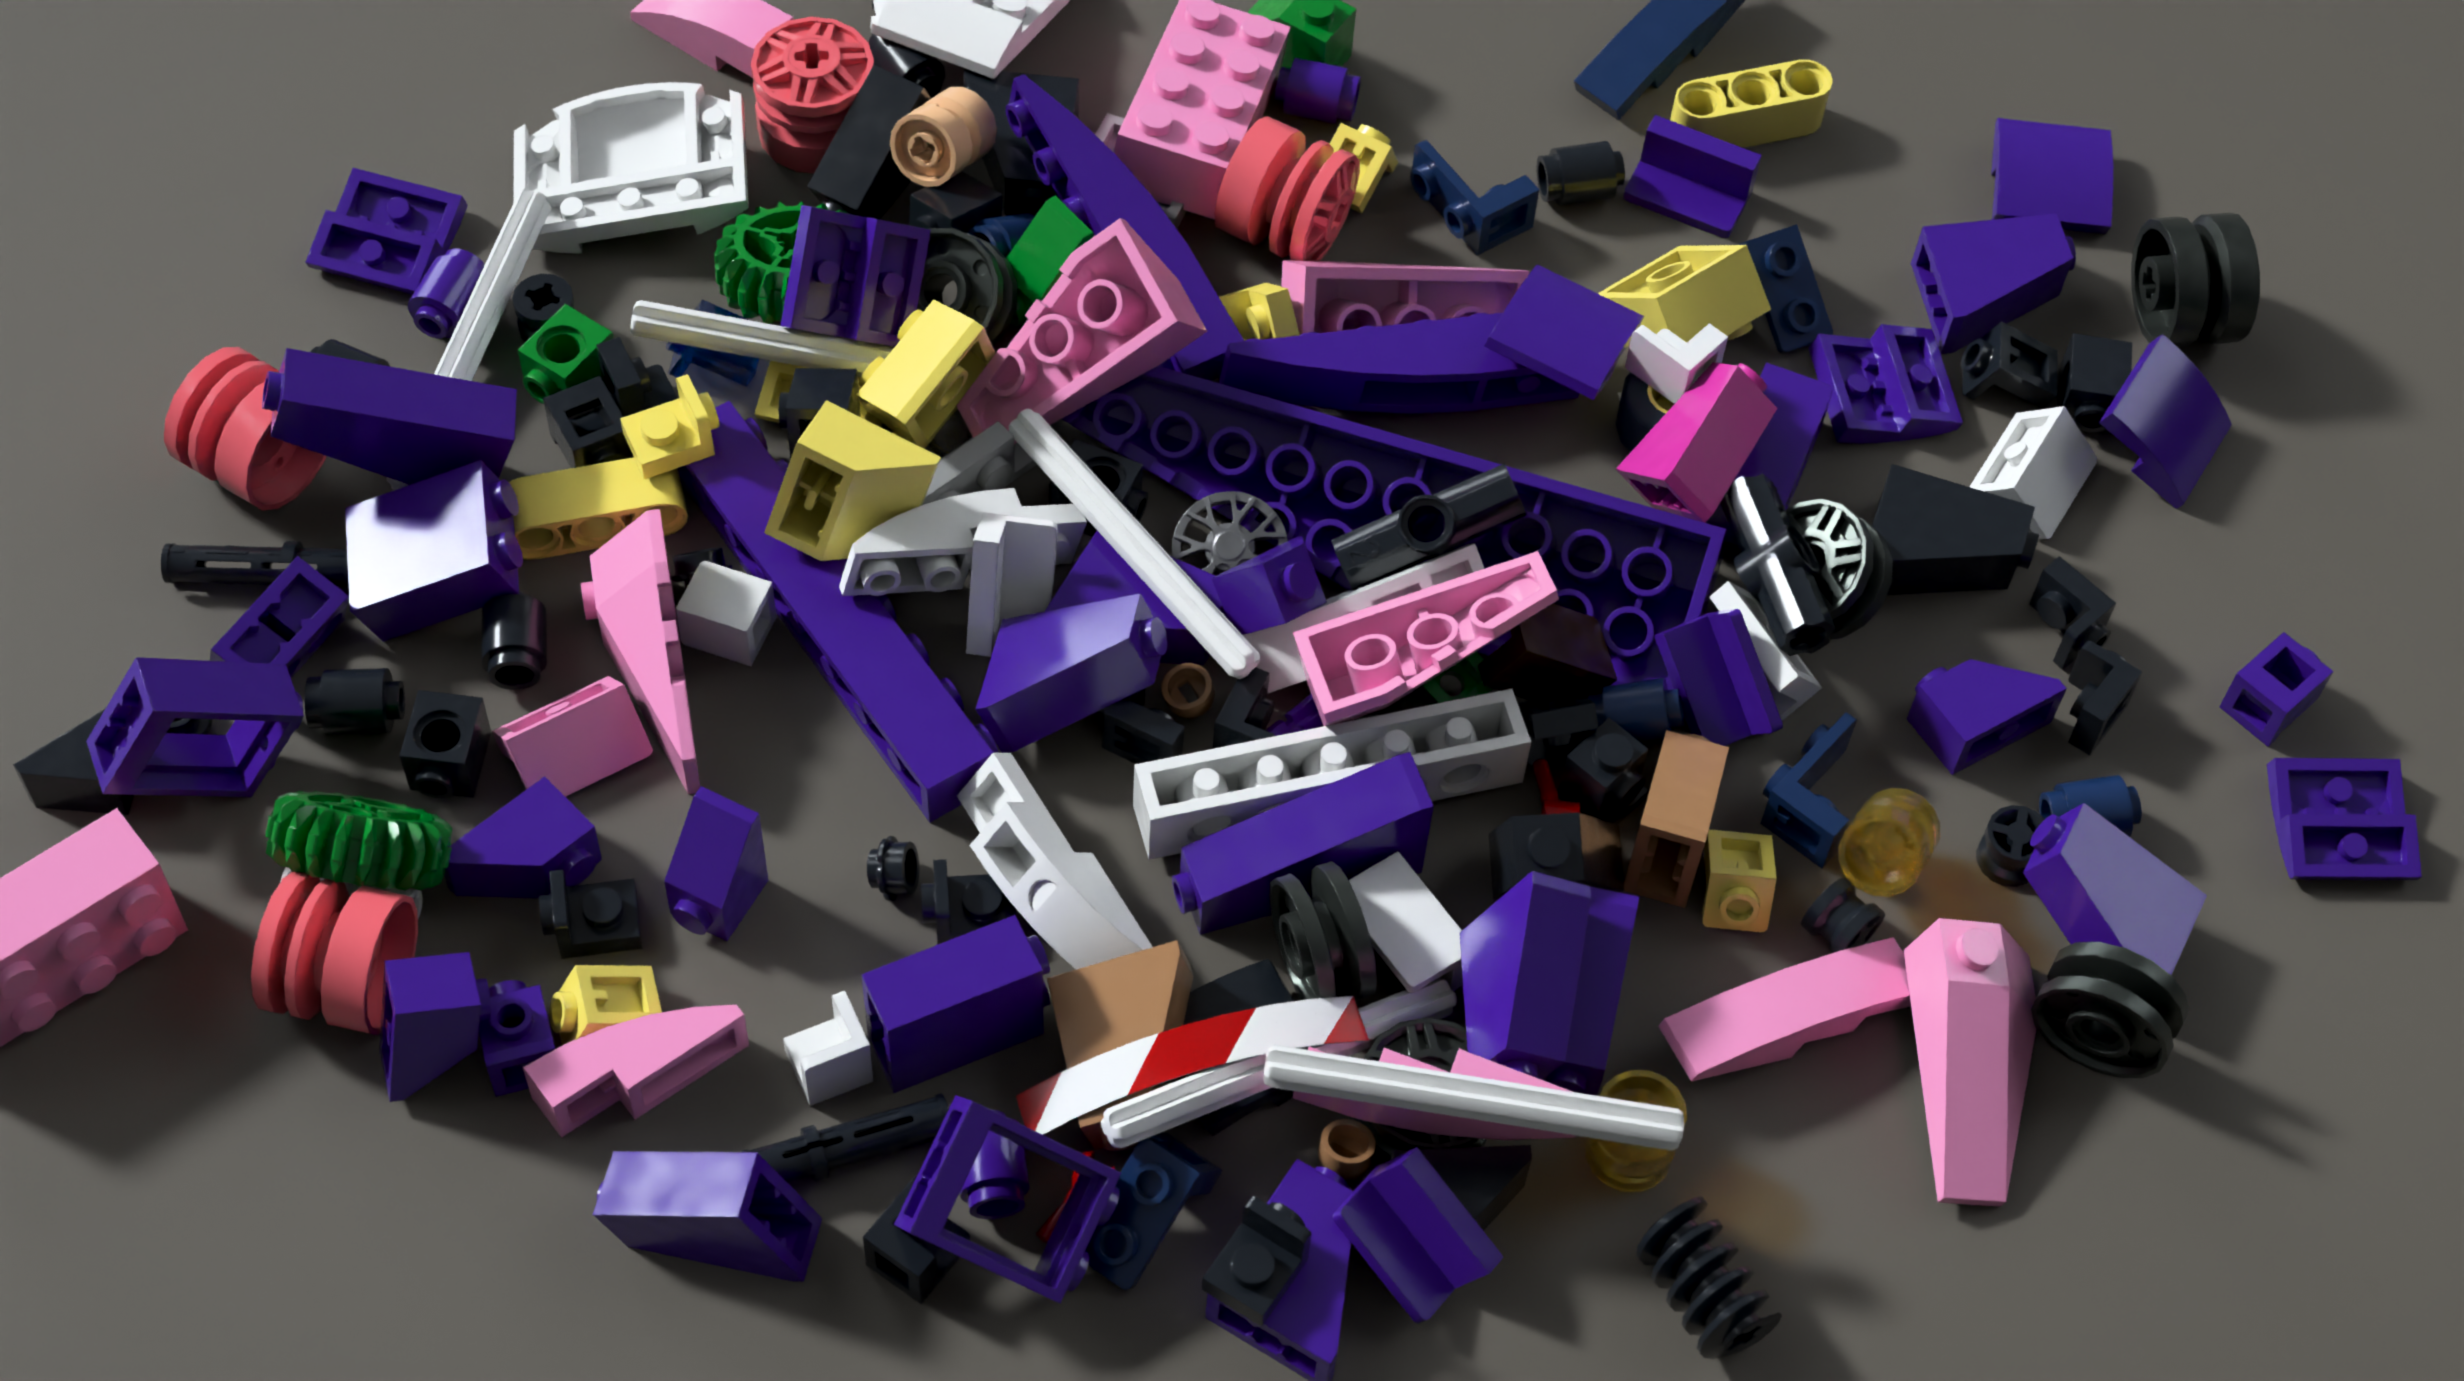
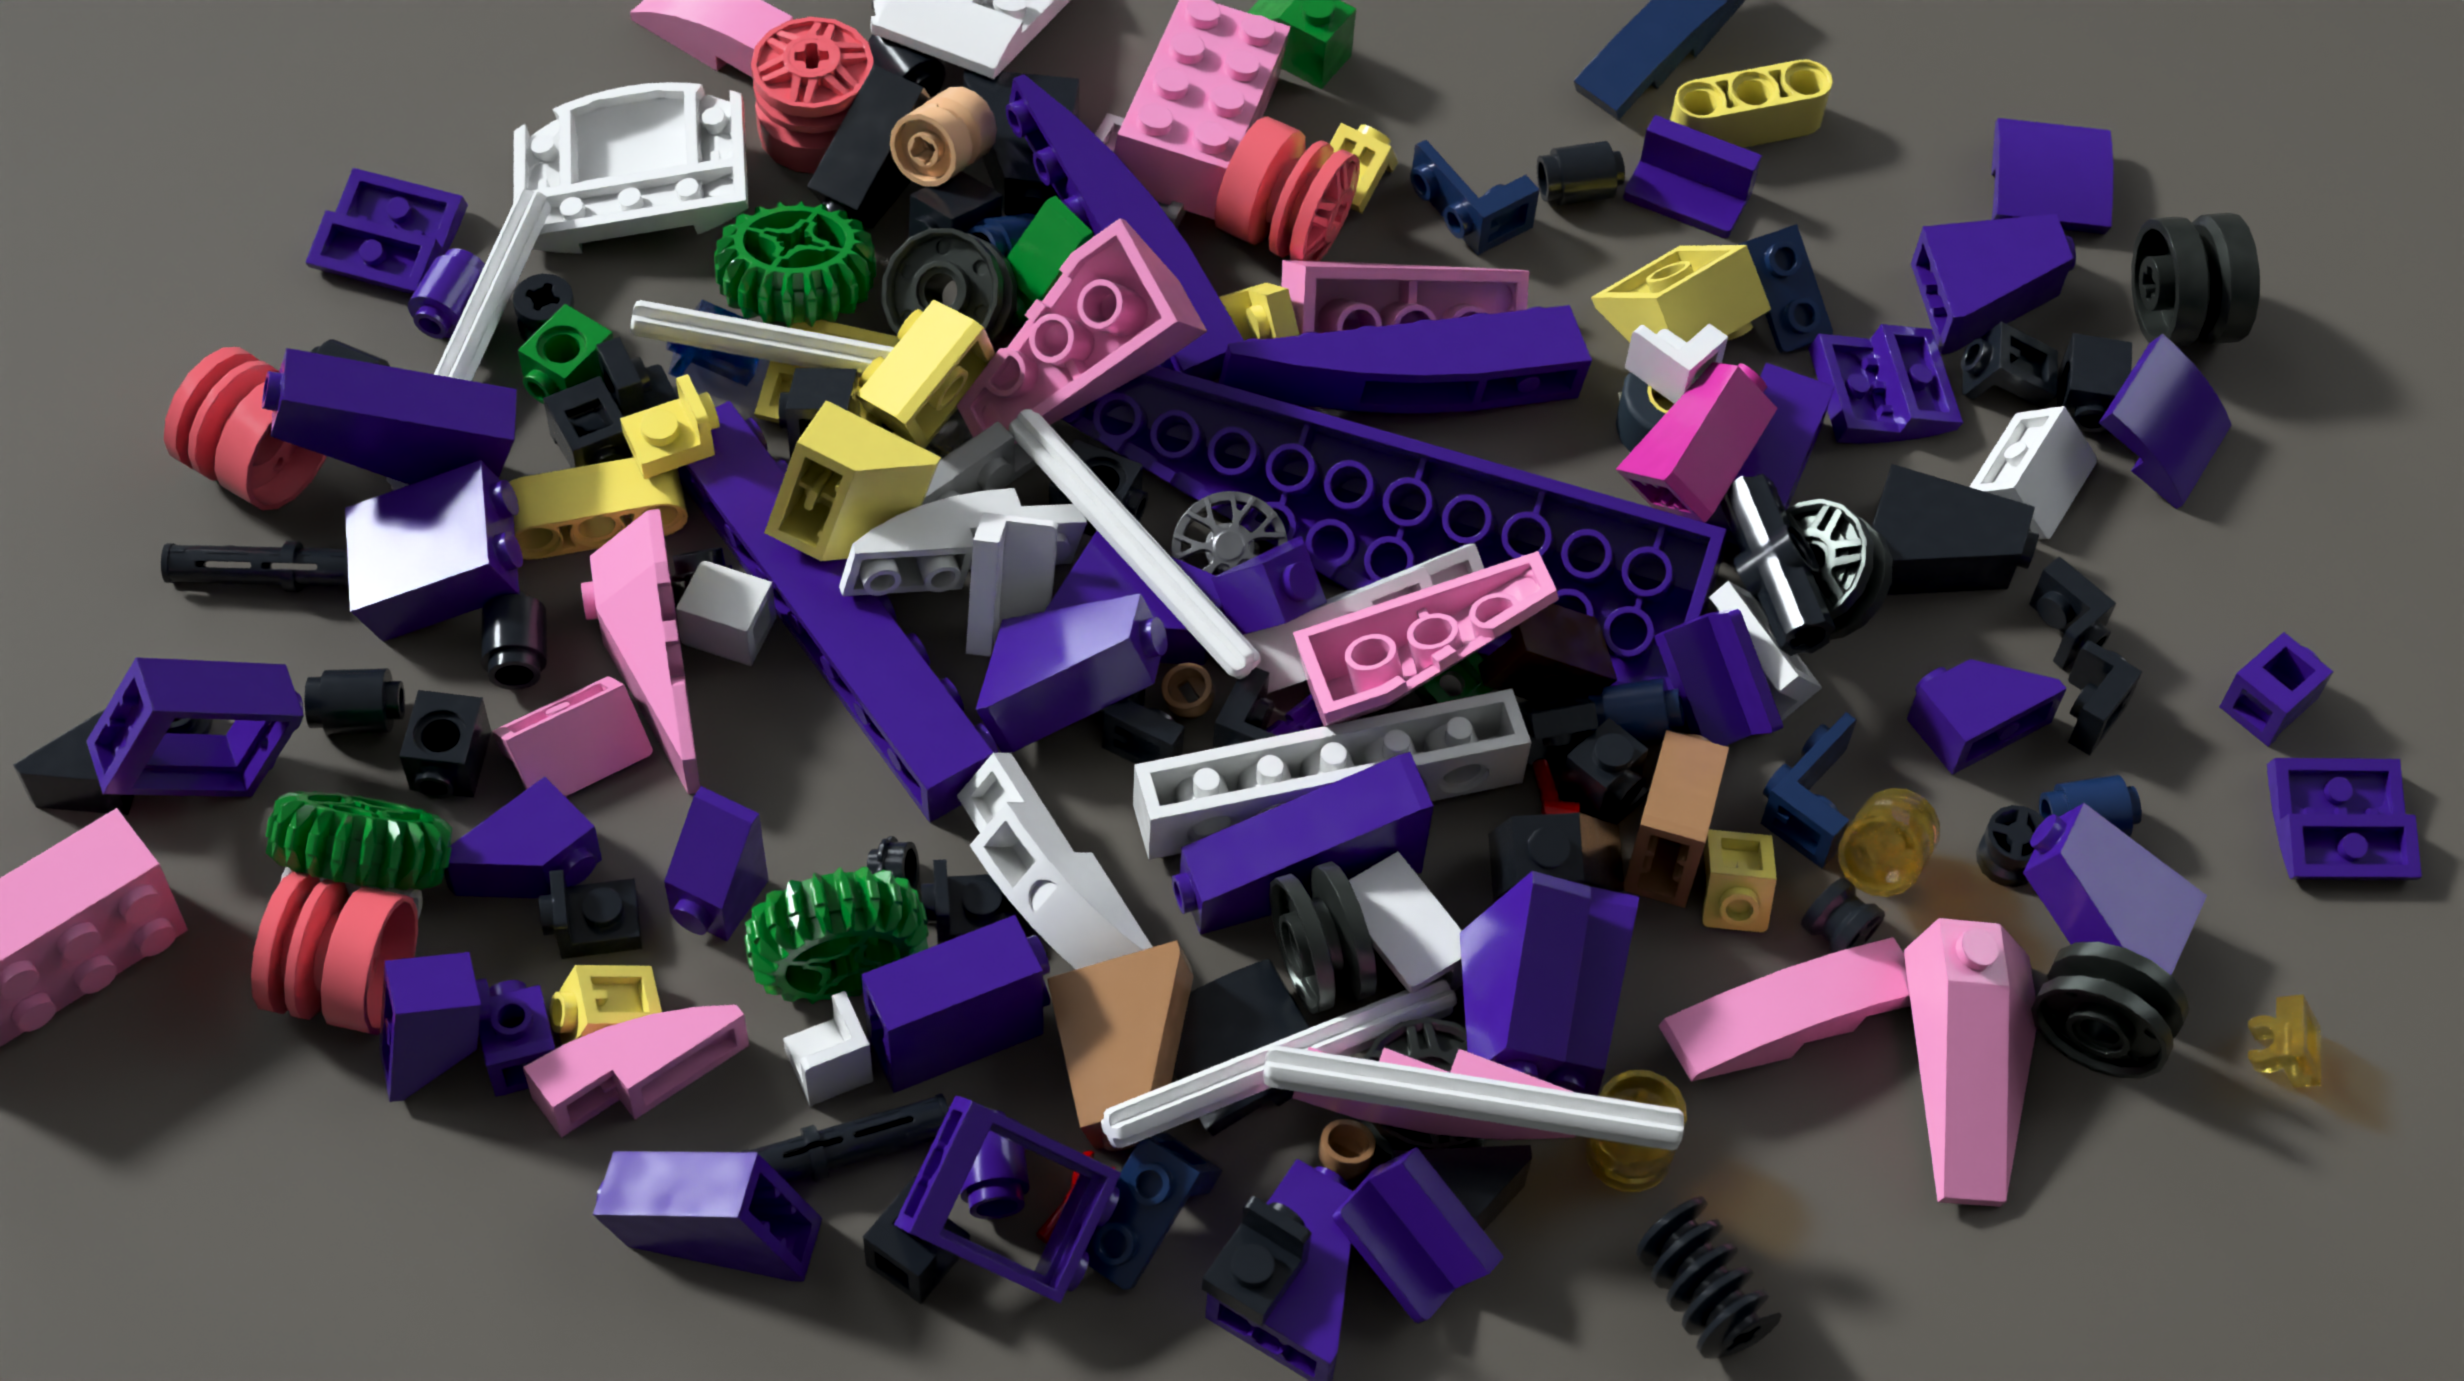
dark purple brick [210,556,349,678] -> none
dark purple slope [780,205,931,347] -> none
sticker [1016,996,1369,1135] -> none
dark purple brick [1275,57,1361,125] -> none
black piece [1331,463,1527,590] -> none
dark purple slope [1484,264,1644,400] -> none
none -> green gear [744,867,929,1004]
none -> clear yellow tile [2248,994,2321,1088]

